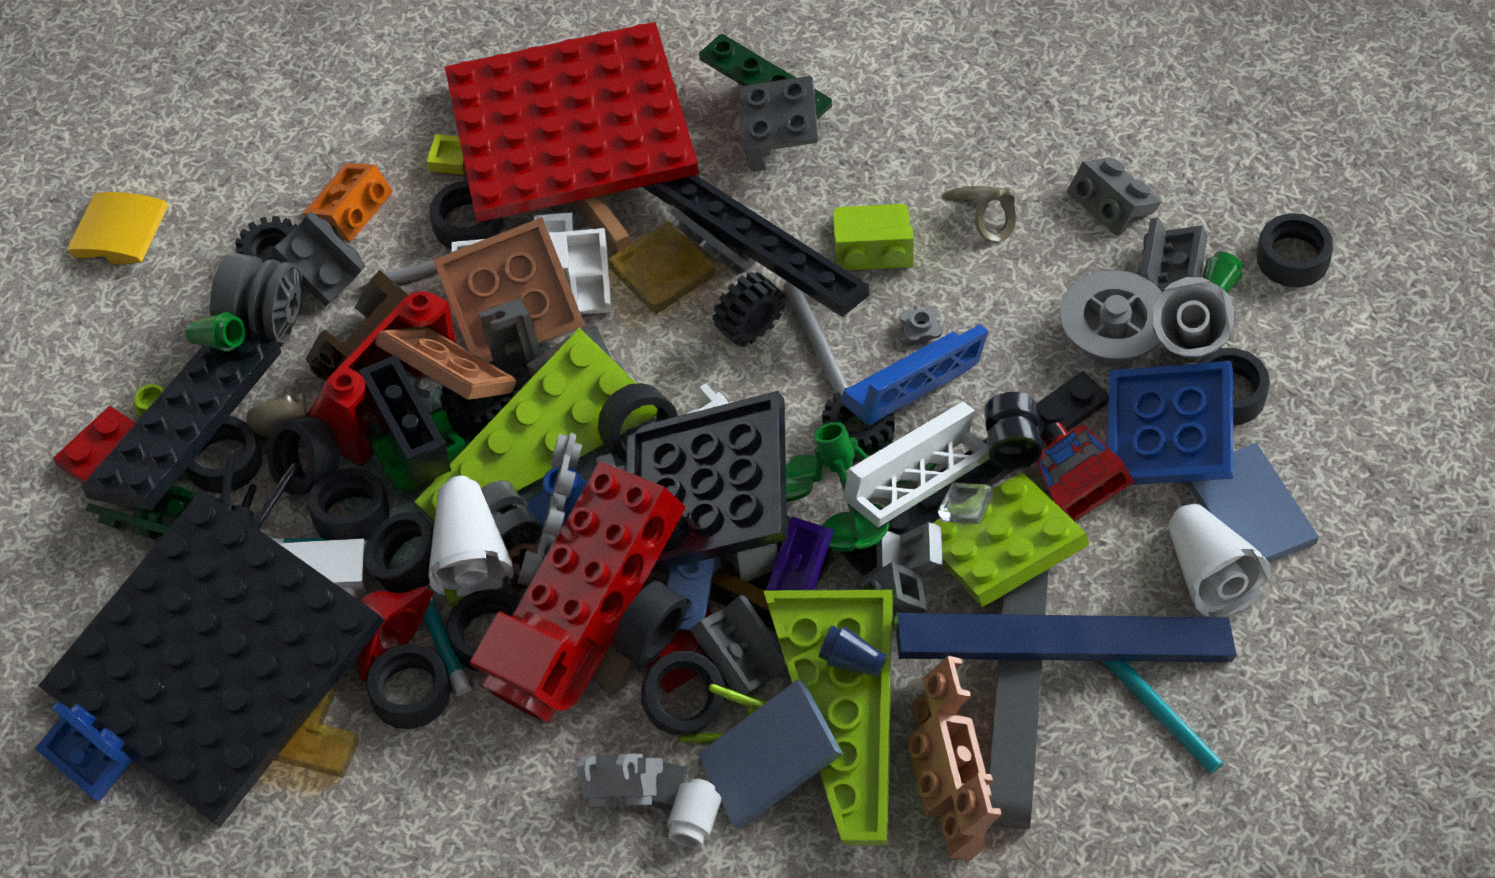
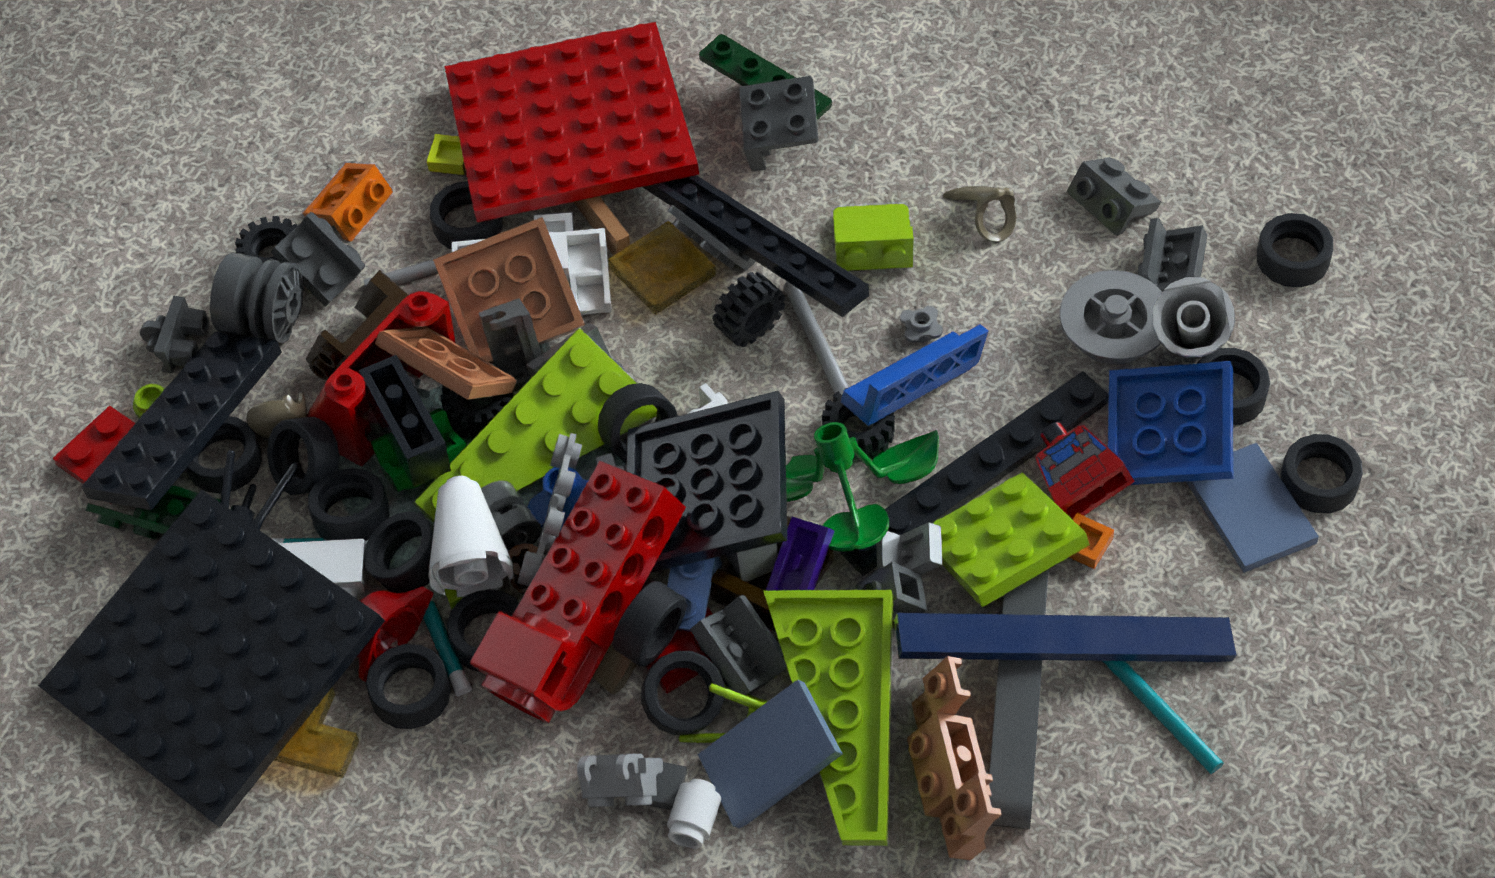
blue bracket [35,702,133,801] -> none
yellow slope [67,192,168,265] -> none
green cone [186,312,245,352] -> none
dark blue cone [818,626,887,679] -> none
white fence [843,402,990,527] -> none
clear tile [938,483,993,524] -> none
black wheel [984,392,1042,470] -> none
white cone [1168,504,1272,617] -> none
green cone [1202,251,1243,294] -> none
none -> dark grey hips [140,296,210,373]
none -> orange plate [1069,513,1114,569]
none -> black tyre [1280,434,1363,514]

